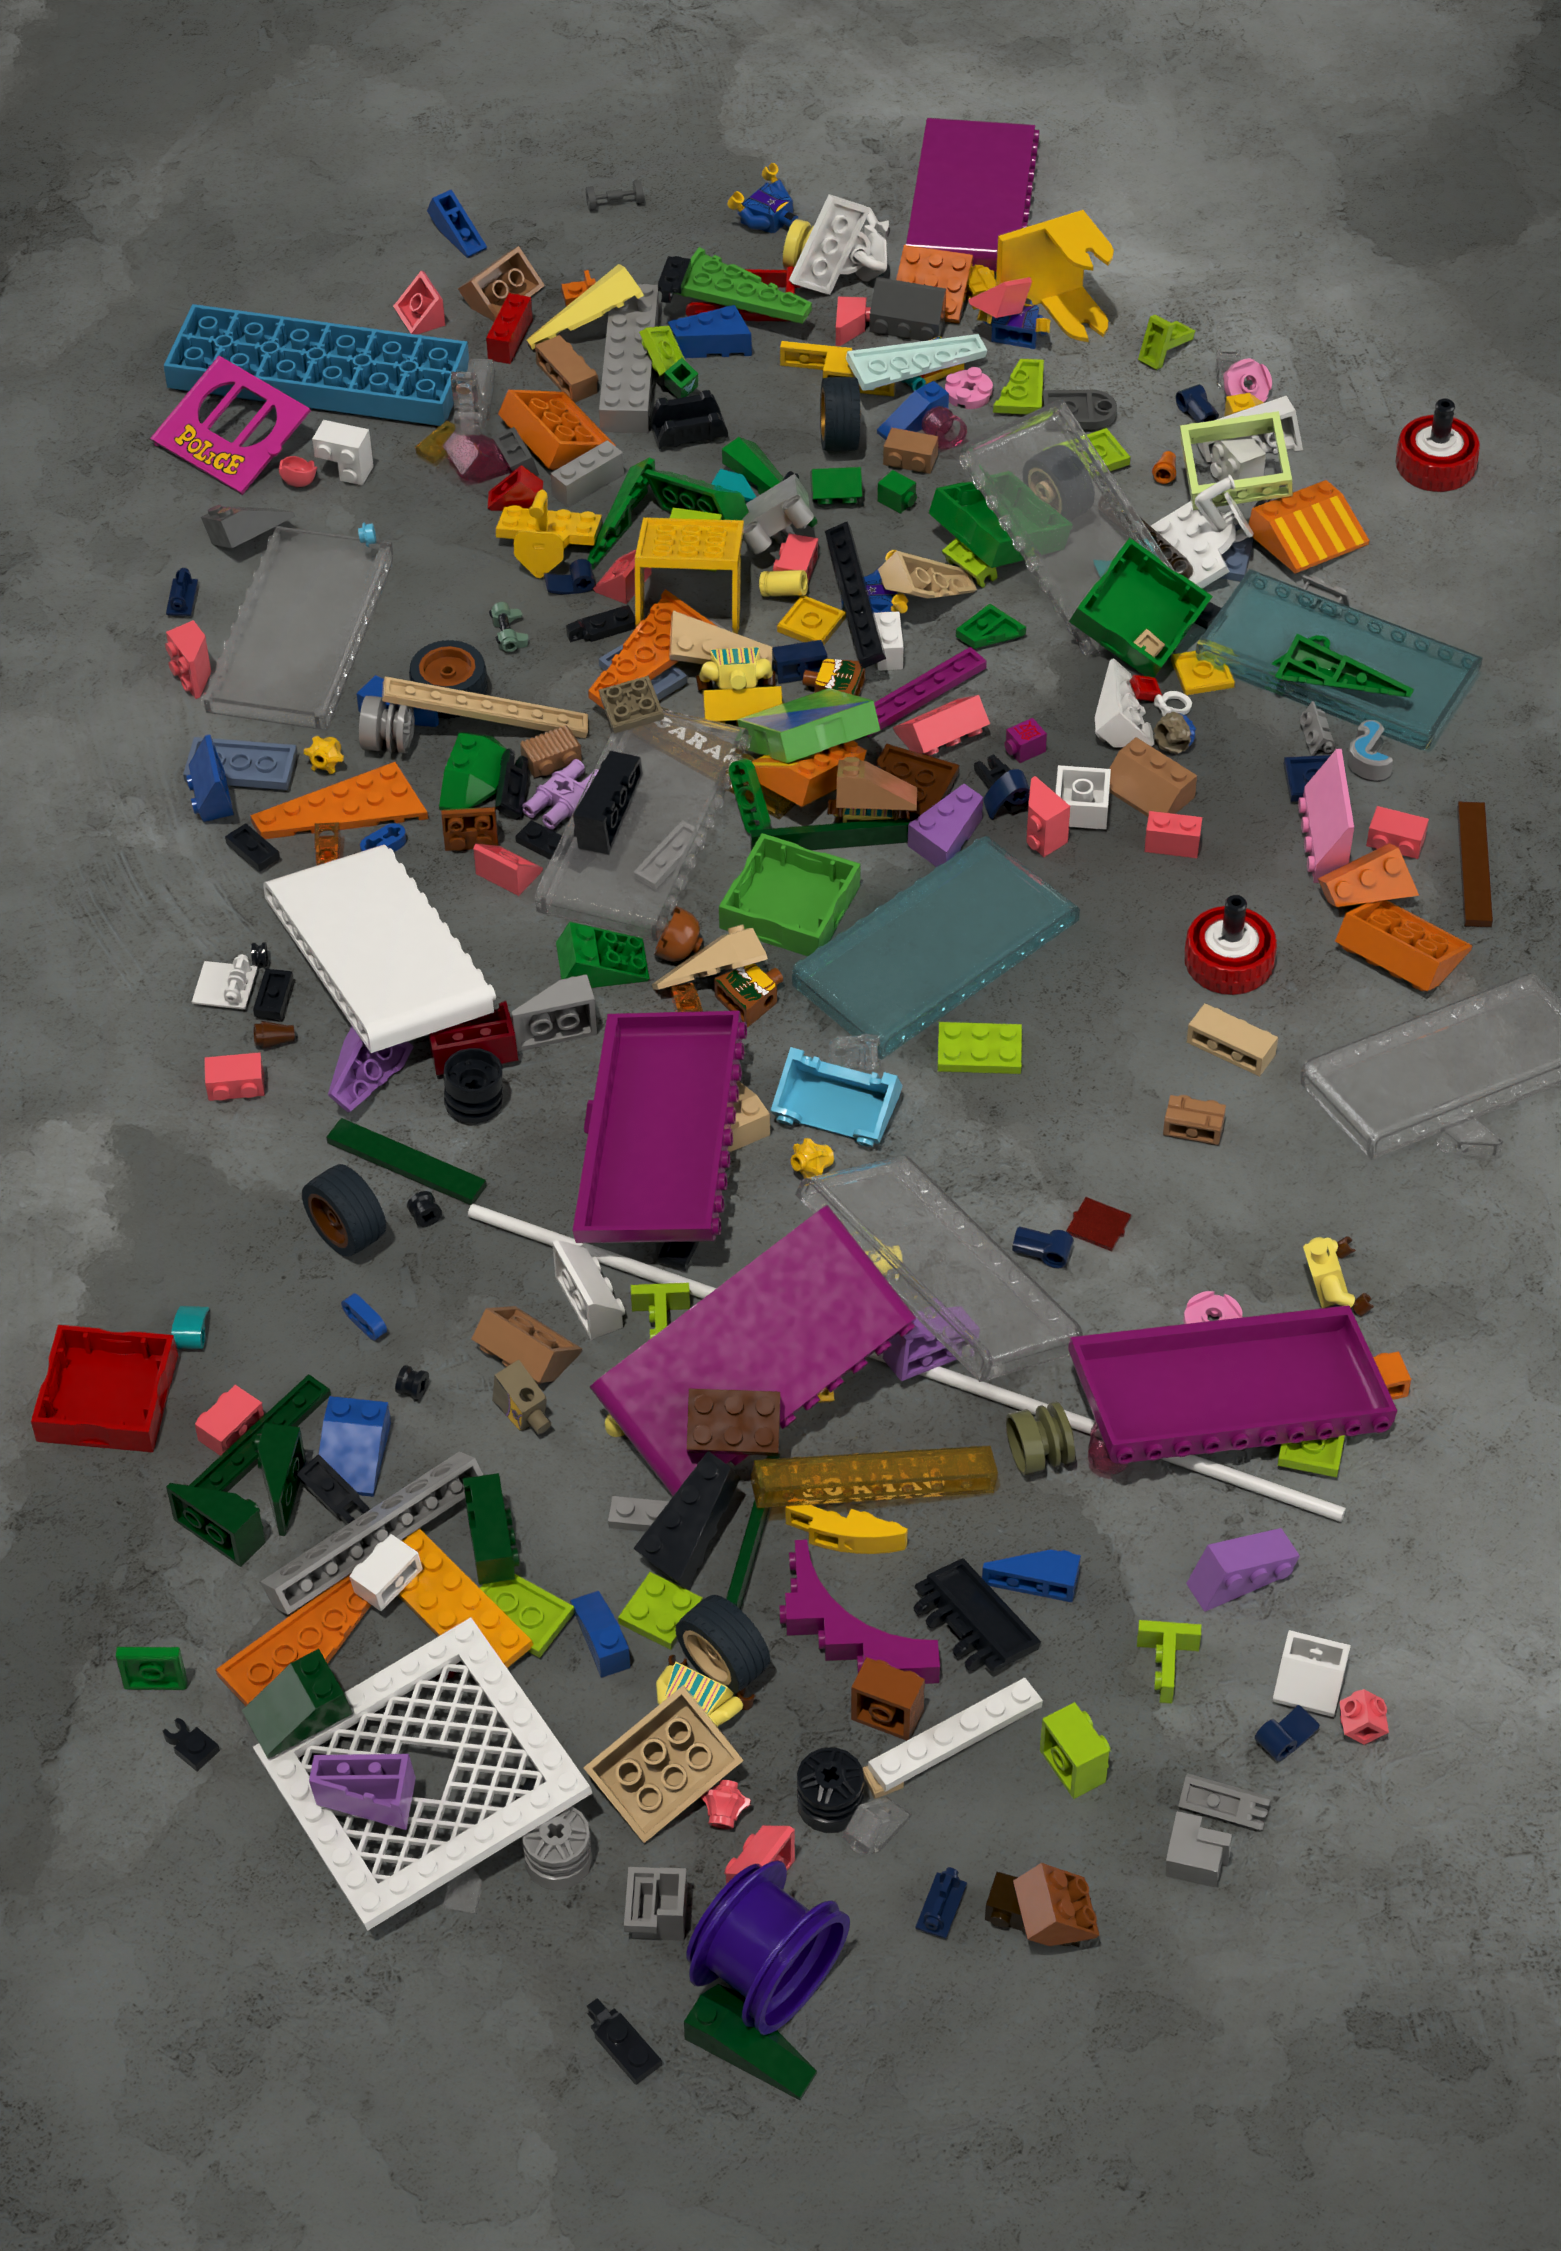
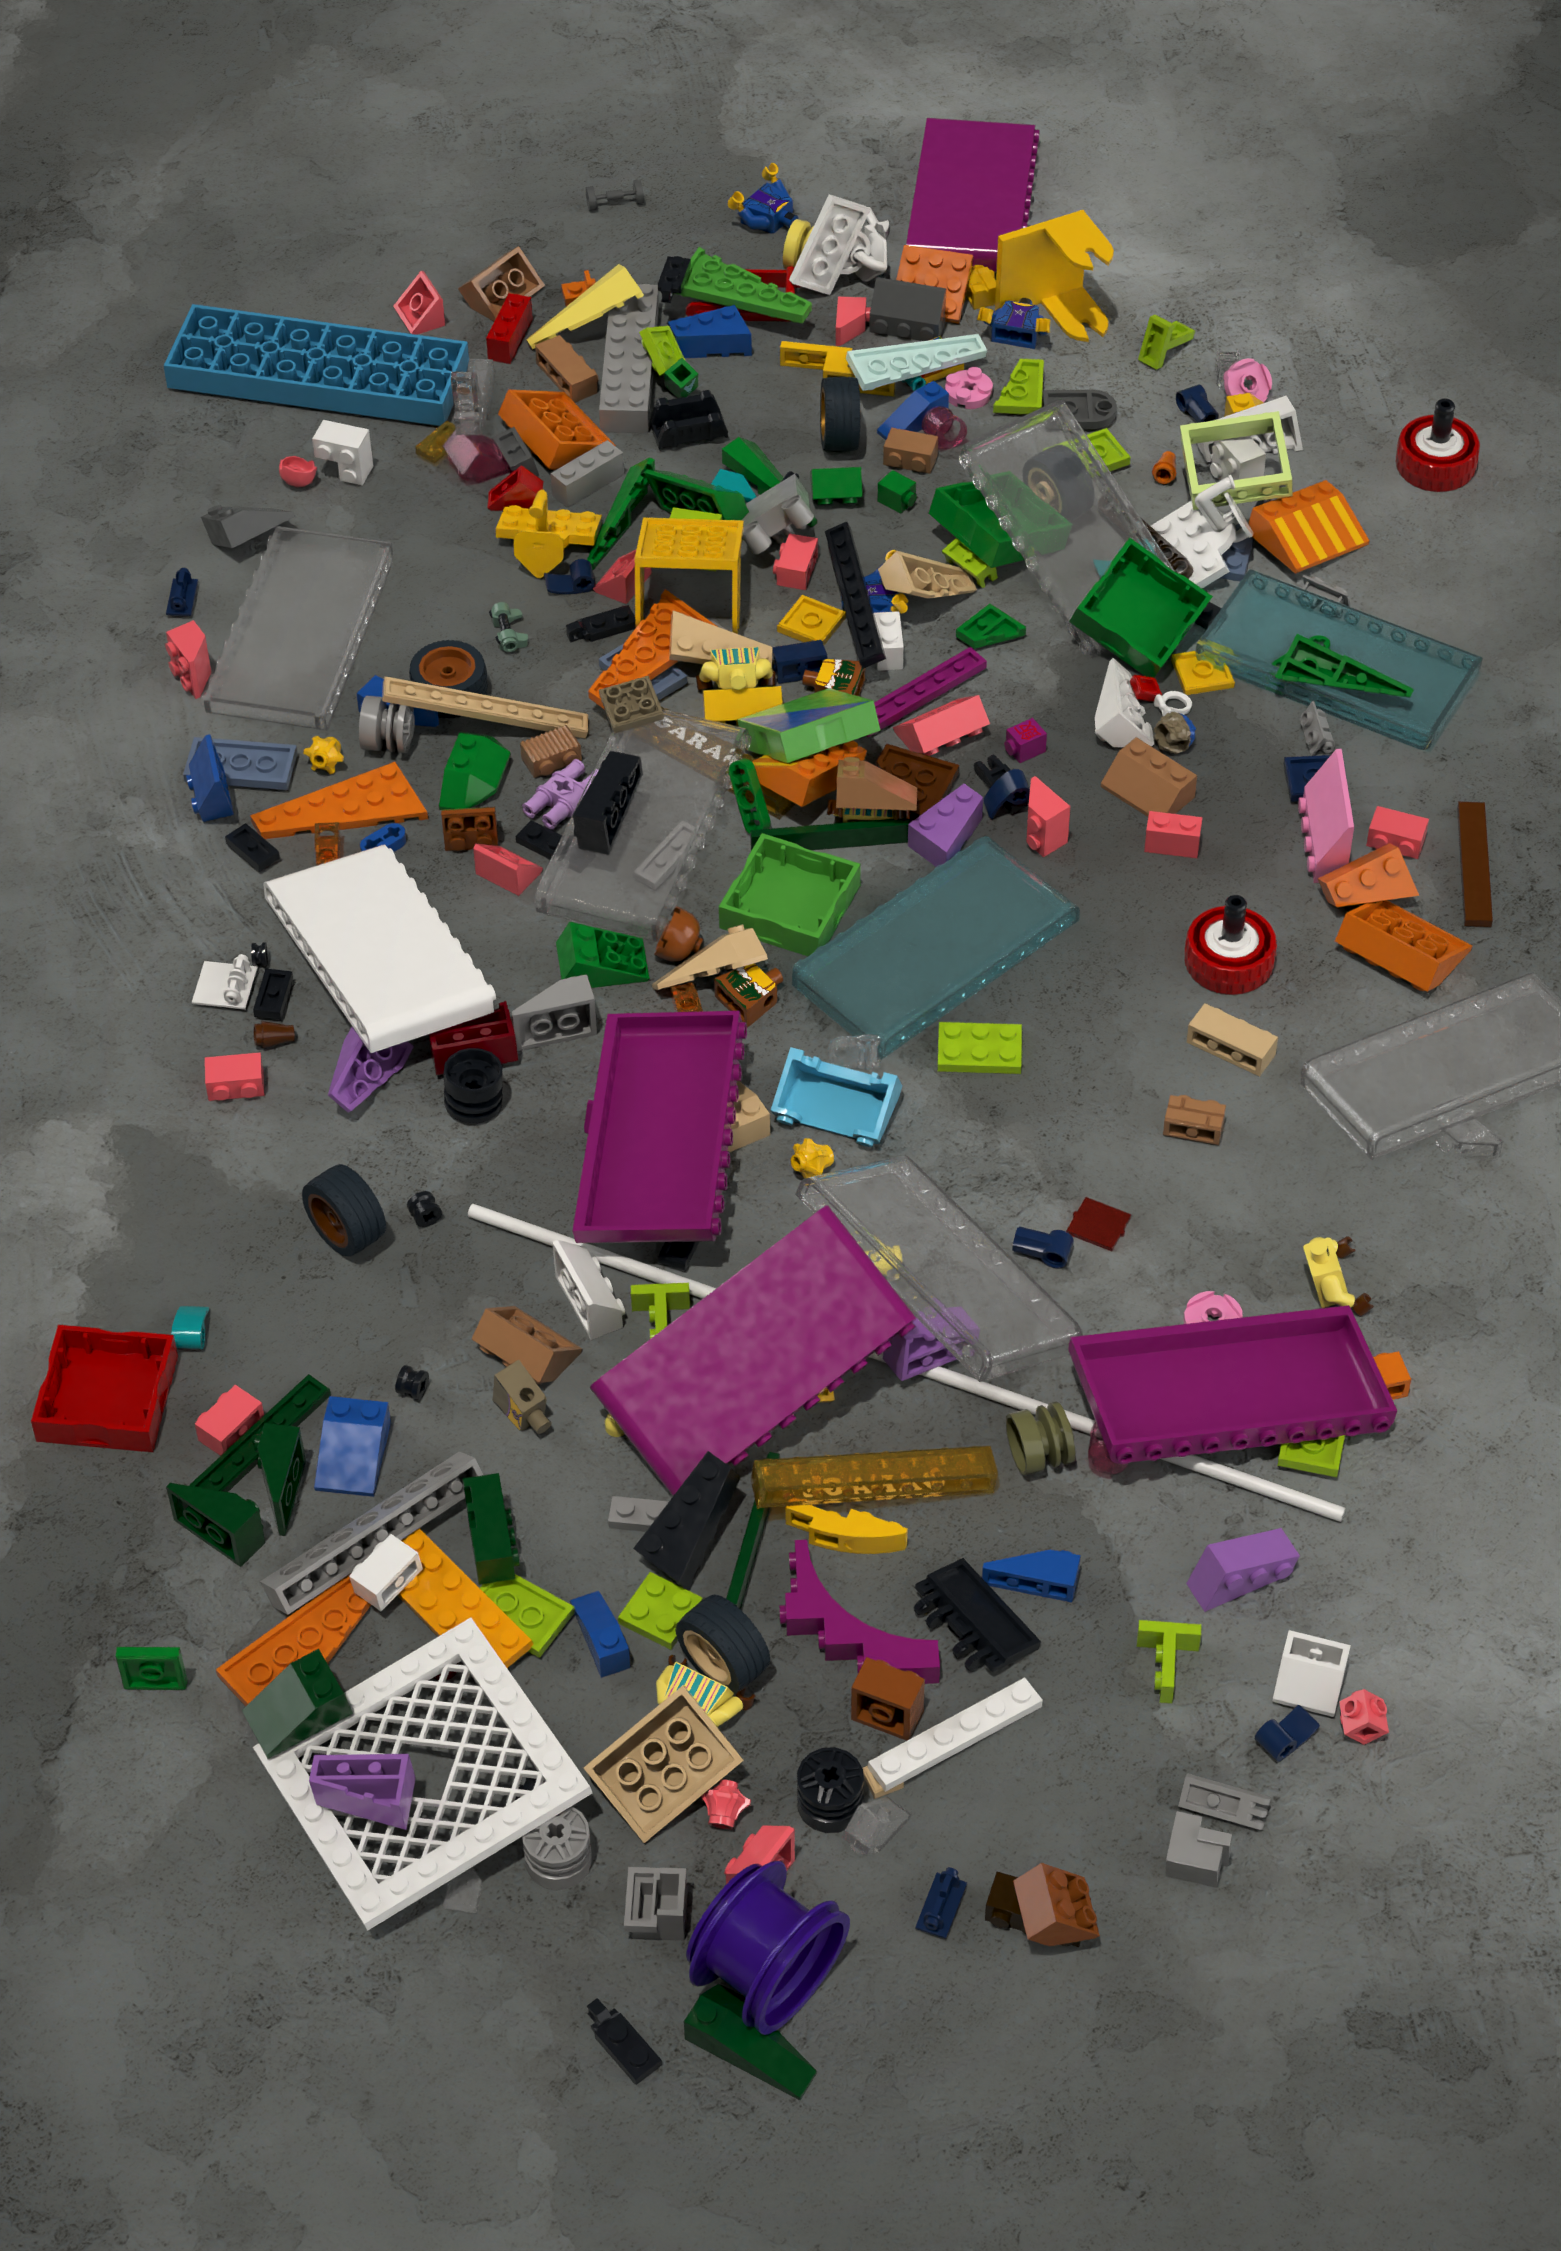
dark pink door [150,356,311,495] -> none
black plate [163,1718,220,1772] -> none
black hinge [296,1454,370,1525] -> none
dark green tile [326,1118,487,1205] -> none
blue beam [341,1293,387,1340] -> none
medium azure plate [358,522,376,547] -> none
blue slope [427,189,487,258] -> none
black hinge [495,748,528,820] -> none
reddish brown brick [687,1388,780,1456] -> none
light yellow piece [759,570,808,597] -> none
coral slope [968,277,1032,318] -> none
lime brick [1040,1702,1111,1799] -> none
white brick [1056,765,1111,829] -> none
tan tile [1134,629,1165,657] -> none
light grey animal [1348,720,1393,781] -> none

